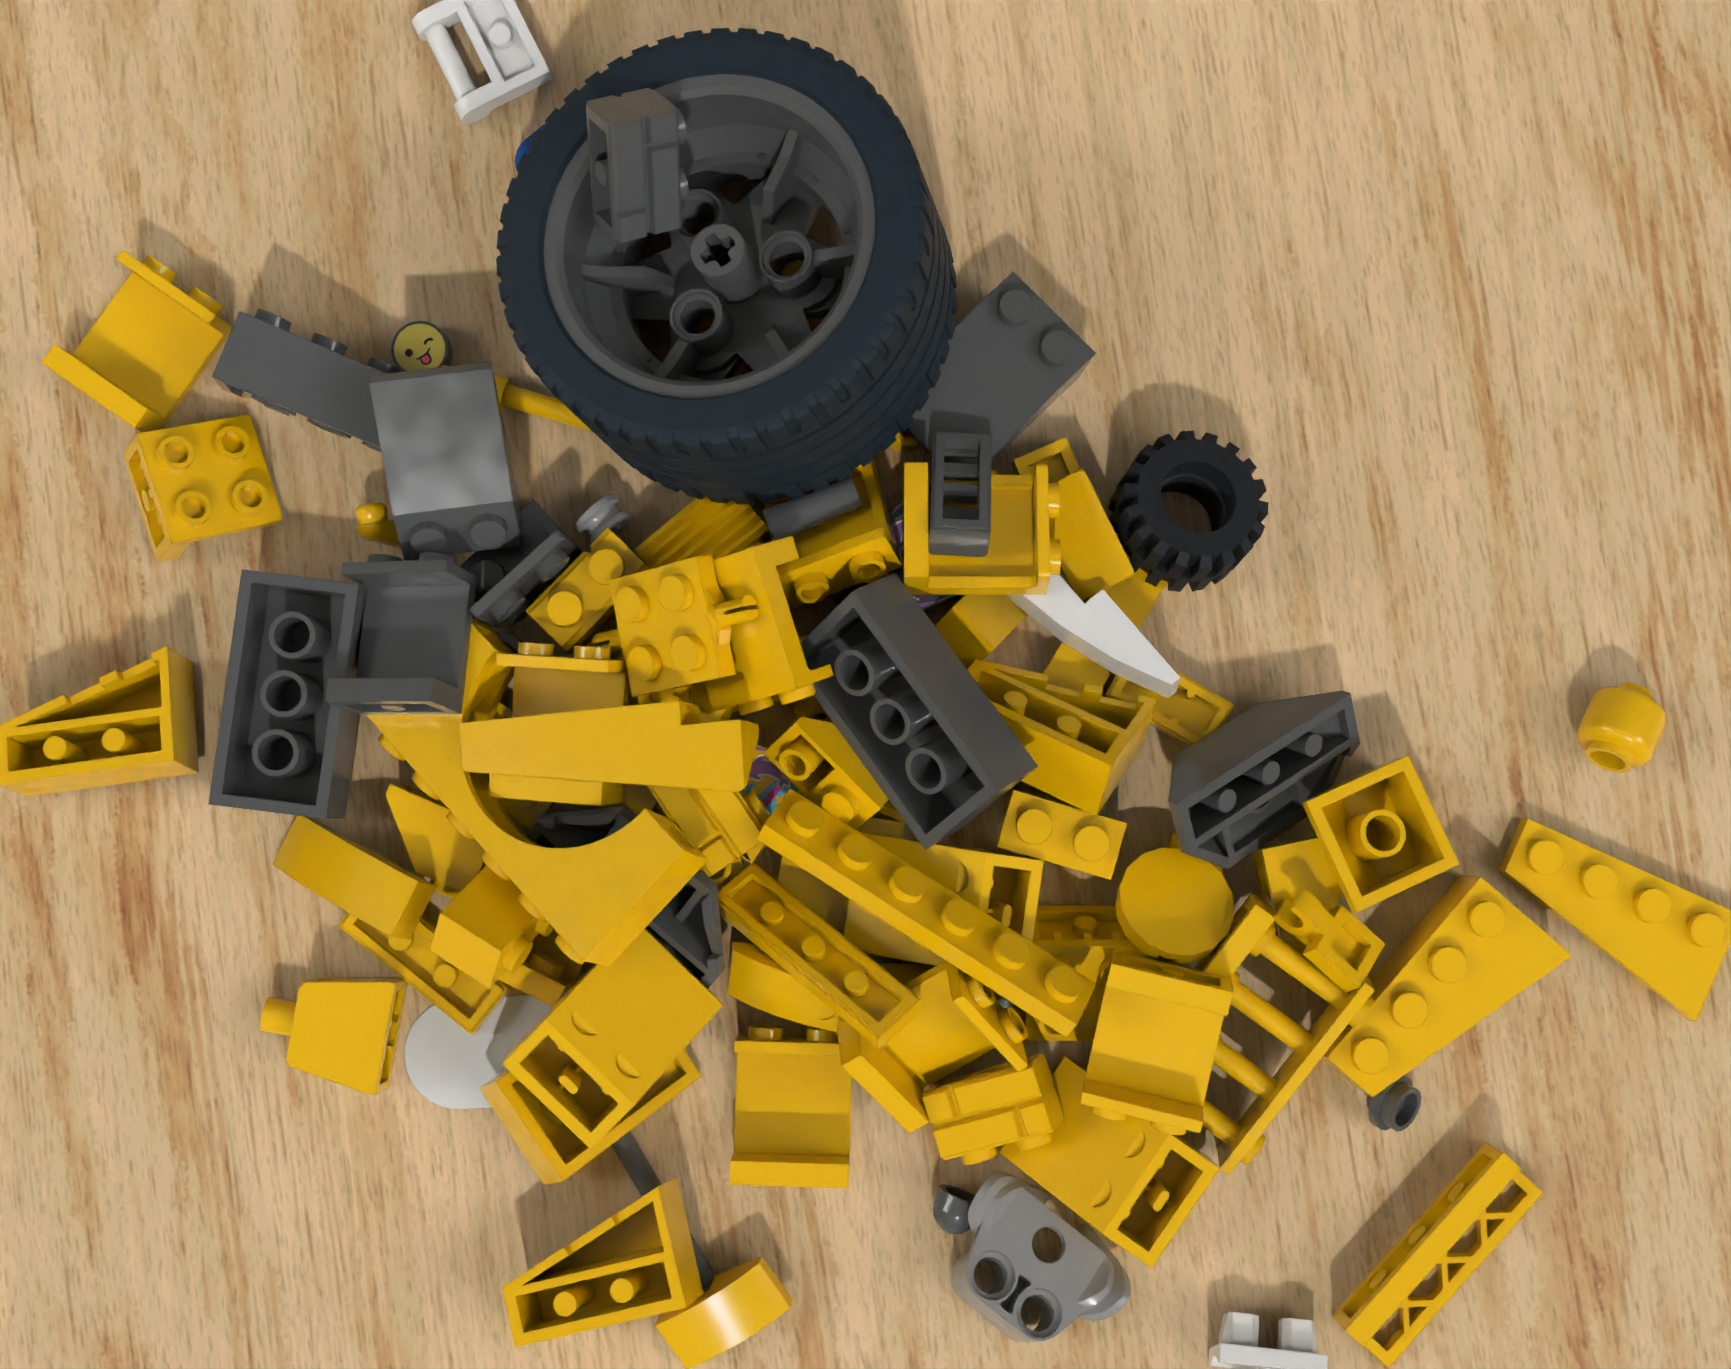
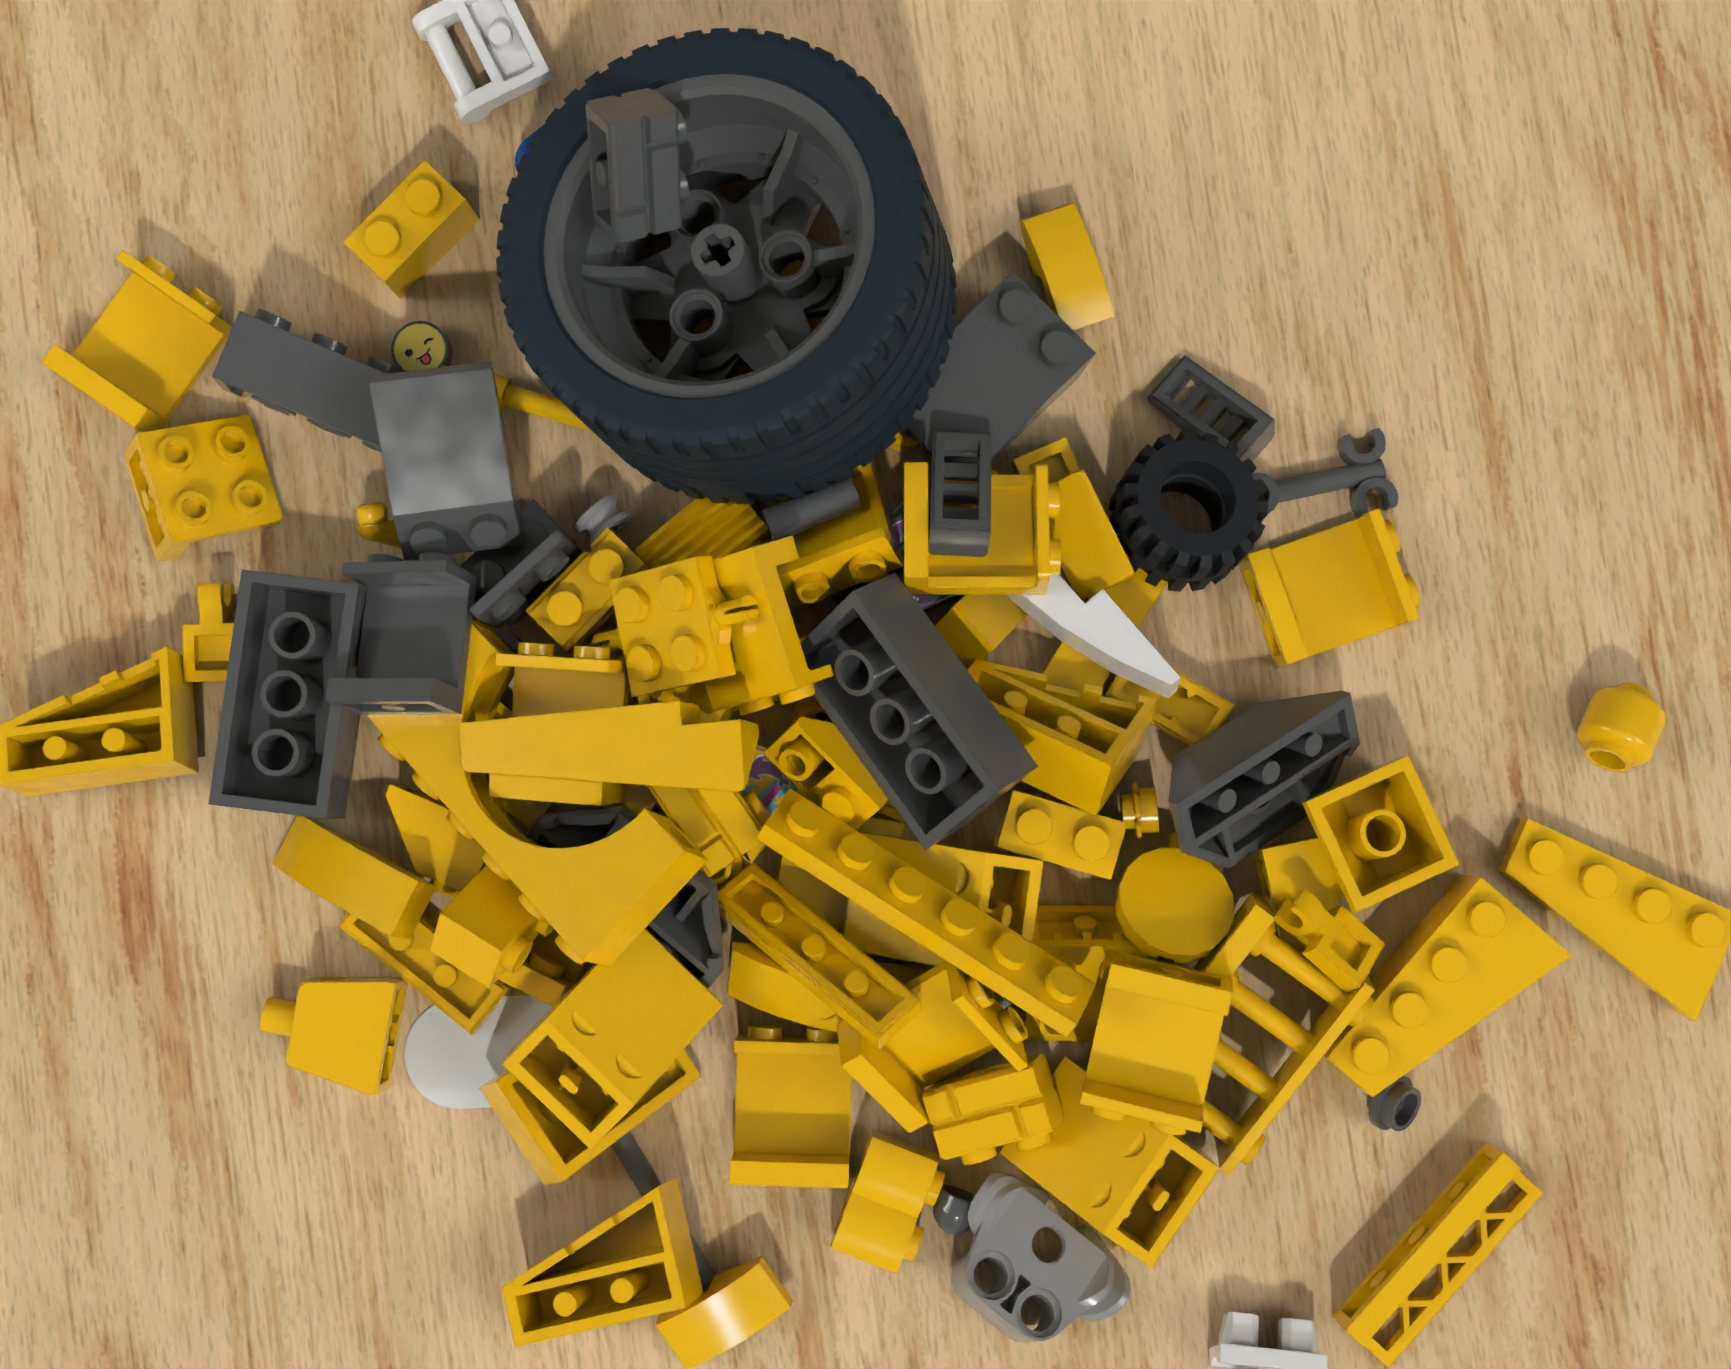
none -> yellow plate [182,583,235,682]
none -> yellow brick [343,160,479,299]
none -> yellow brick [830,1129,945,1274]
none -> yellow slope [1019,203,1115,331]
none -> yellow plate [1121,782,1159,839]
none -> dark grey slope [1148,355,1275,462]
none -> yellow panel [1238,509,1421,668]
none -> dark grey bar [1251,428,1399,517]

